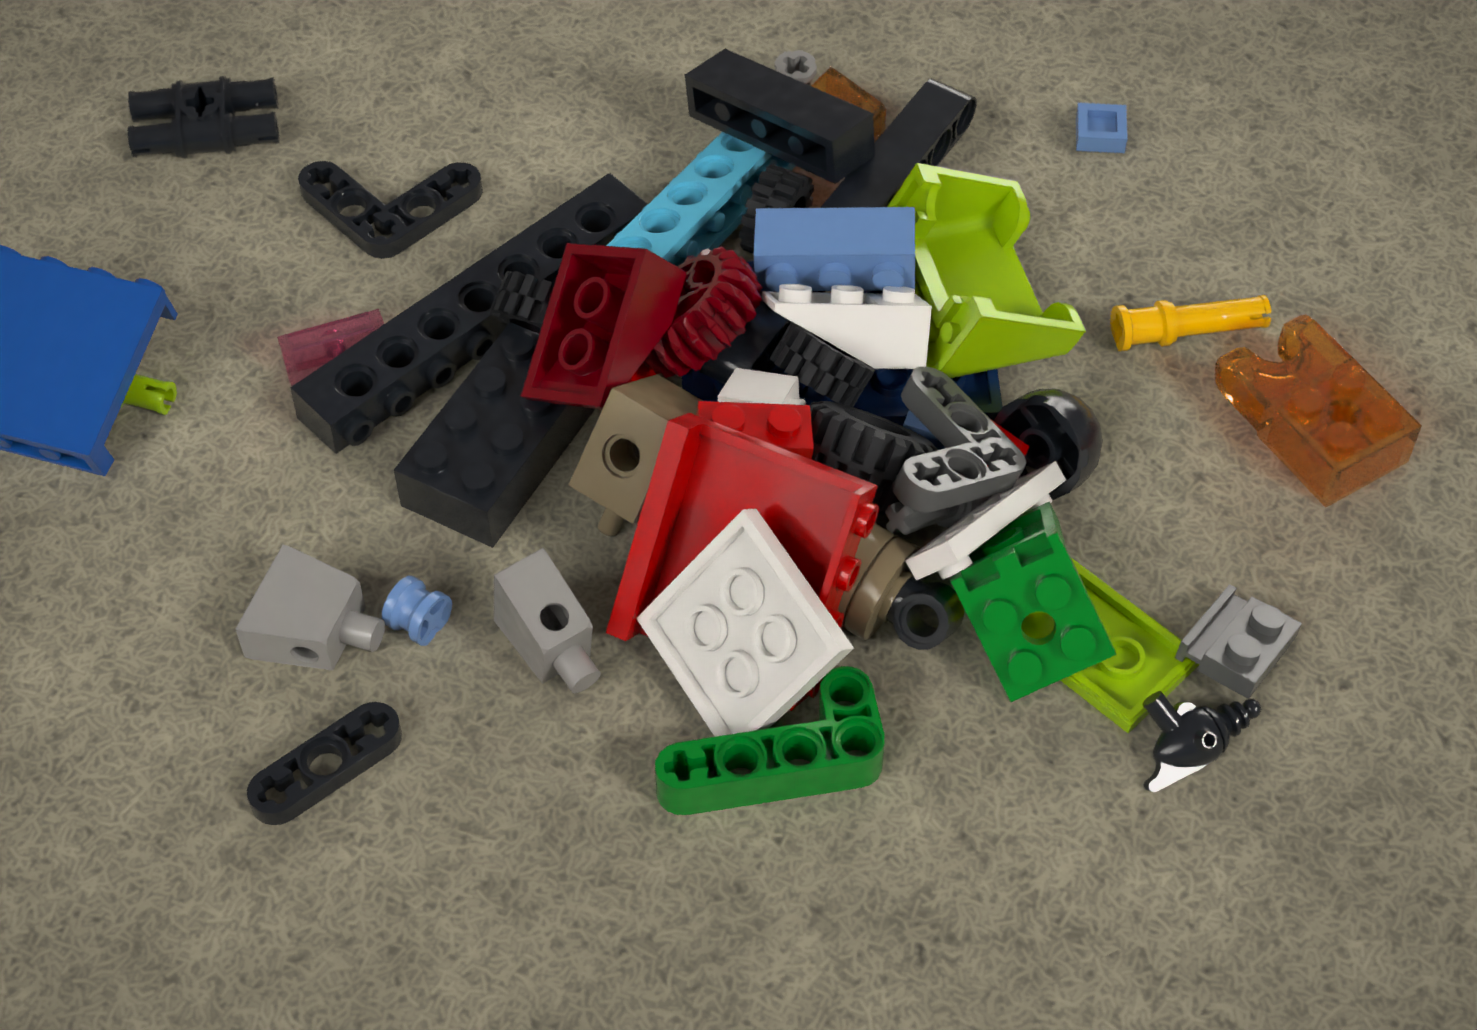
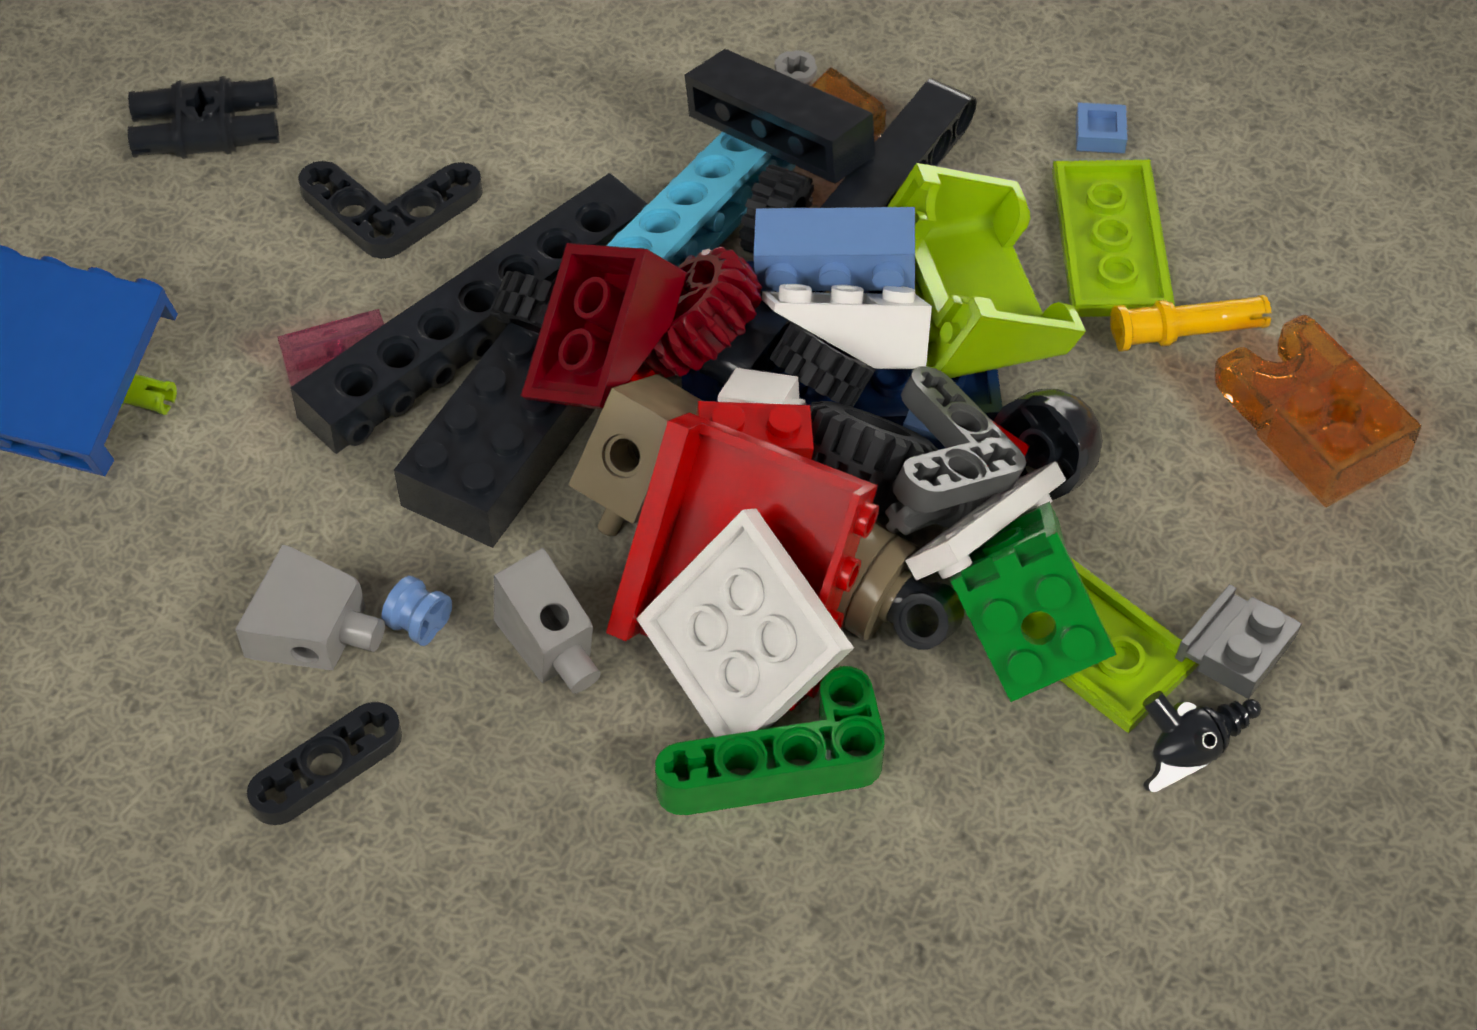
none -> lime tile [1052,160,1175,317]

